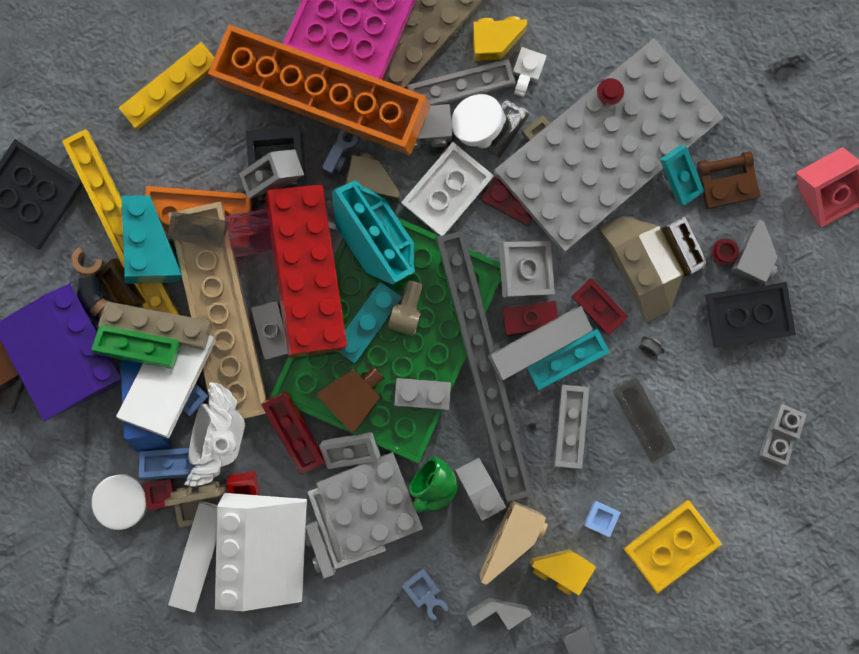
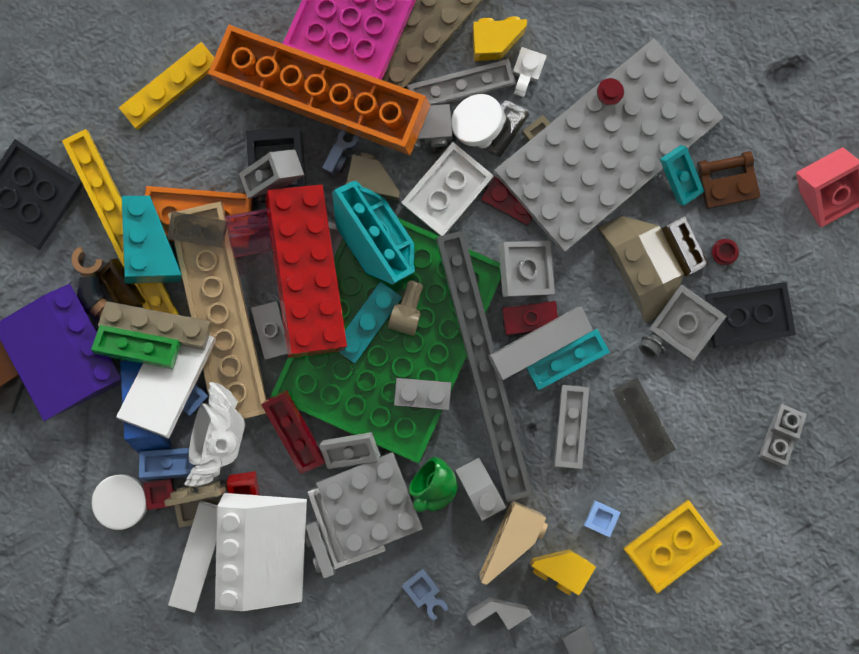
reddish brown torso [316,366,384,433] -> none
dark red plate [571,278,629,336] -> none
light grey slope [730,220,778,285] -> none
none -> light grey plate [649,285,727,361]

